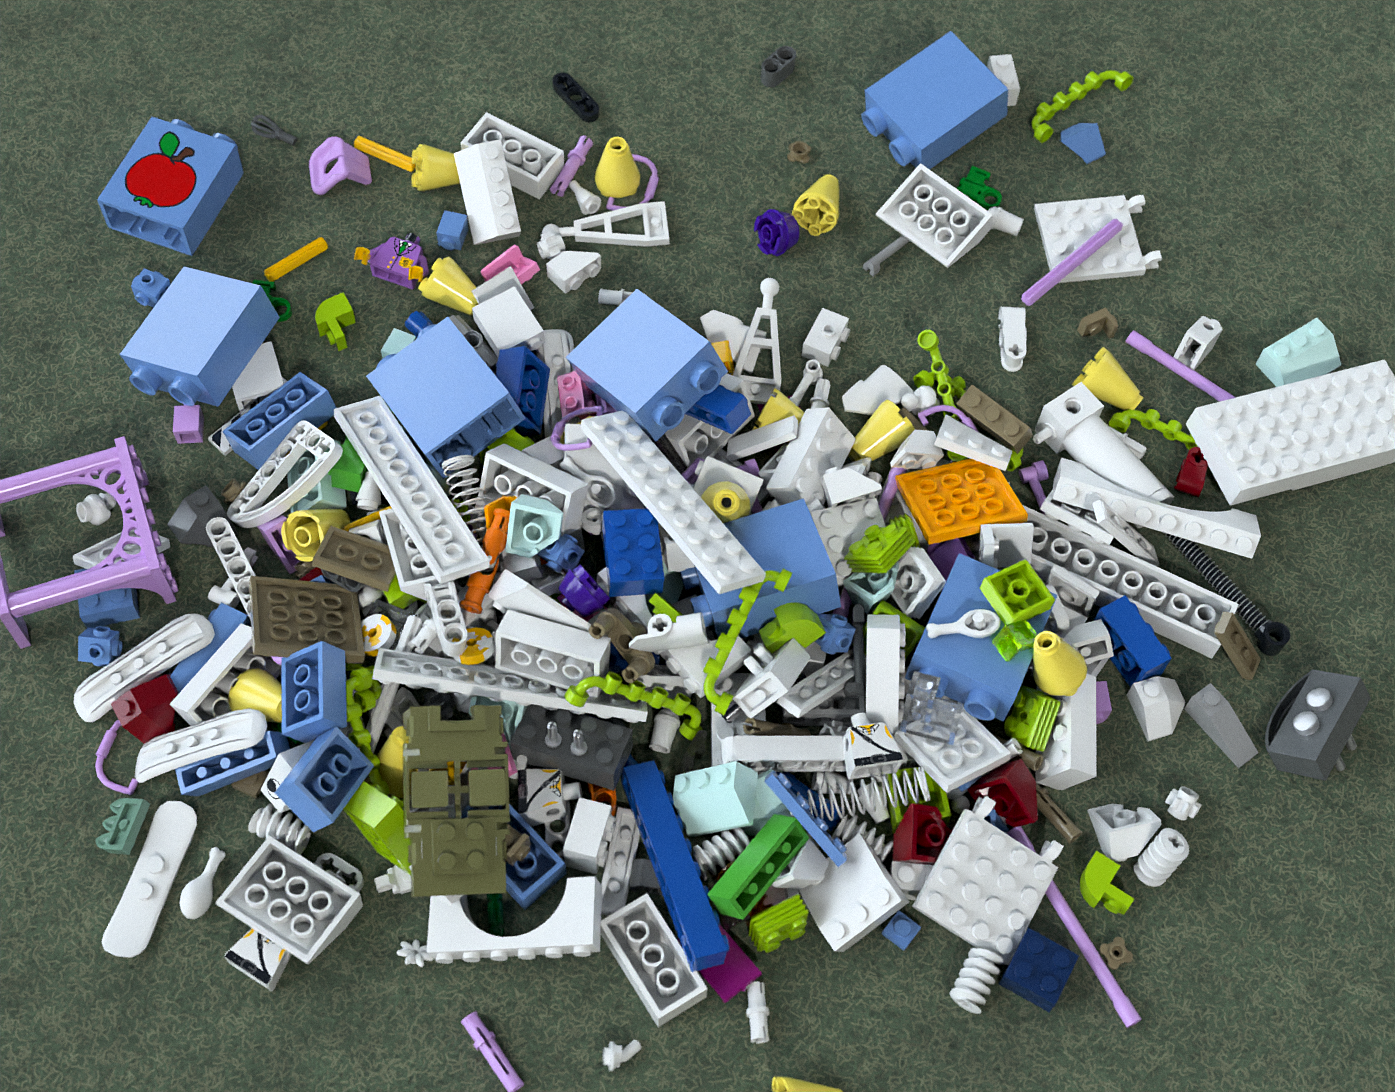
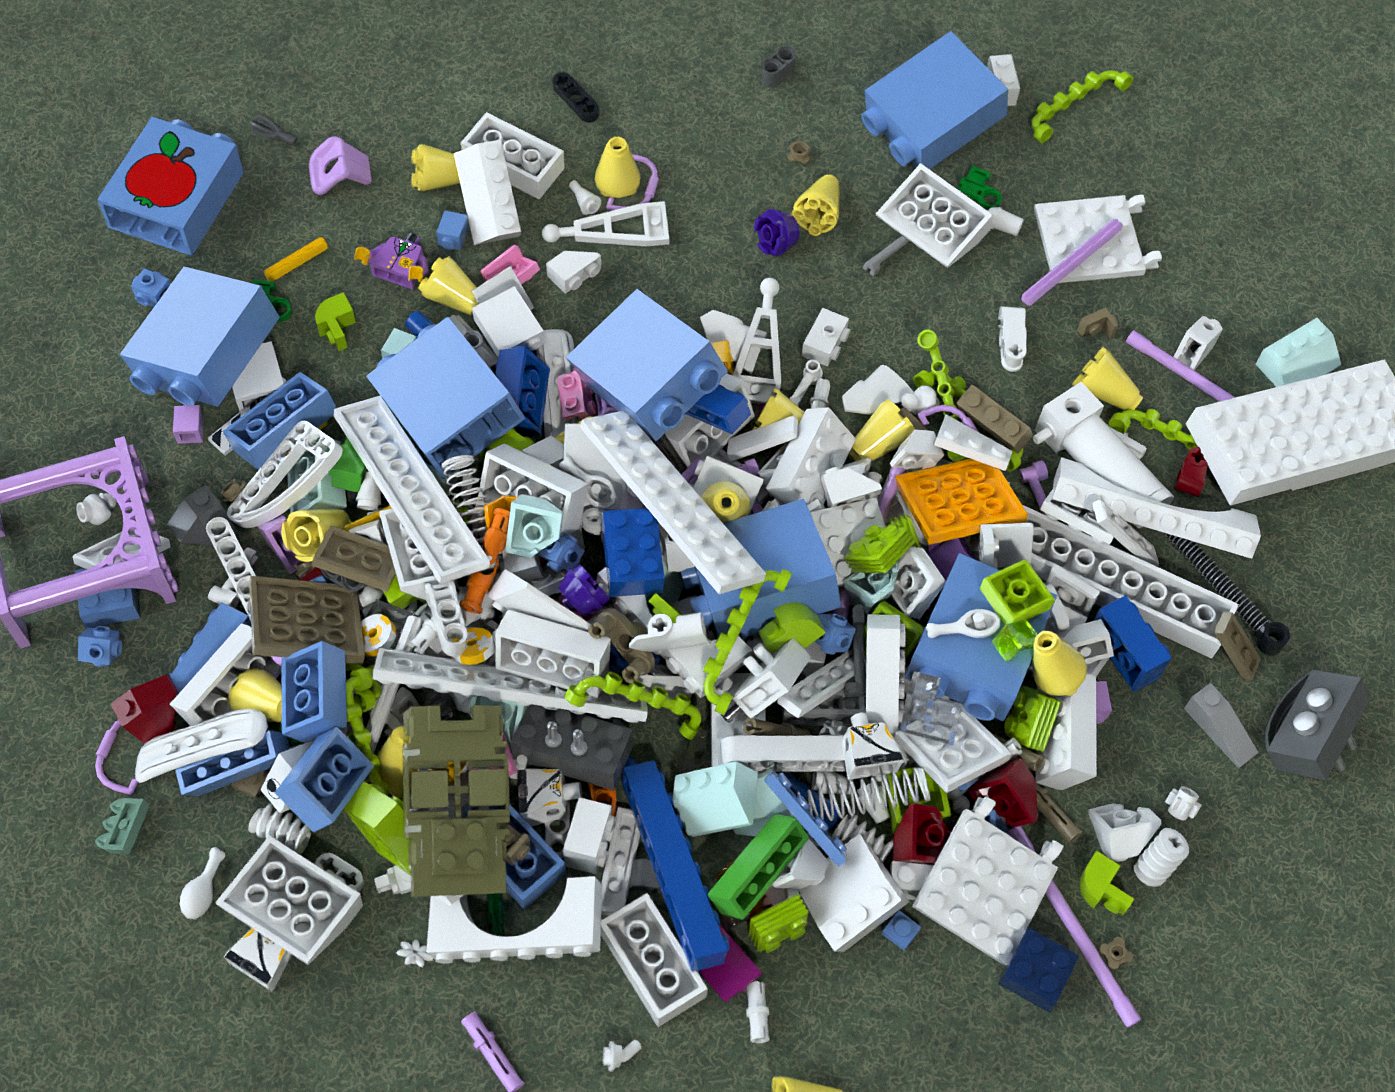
white piece [74,613,215,722] -> none
white piece [102,801,197,958] -> none
yellow axle [354,136,416,172] -> none
white gear [537,231,565,260] -> none
lavender pin [550,136,593,197] -> none
lavender piece [550,405,604,451] -> none
white axle [599,289,646,305] -> none
white piece [649,708,680,753] -> none
white piece [692,827,750,880] -> none
white piece [950,948,1004,1014] -> none
medium blue slope [1061,123,1106,164] -> none
white slope [1127,676,1186,741] -> none

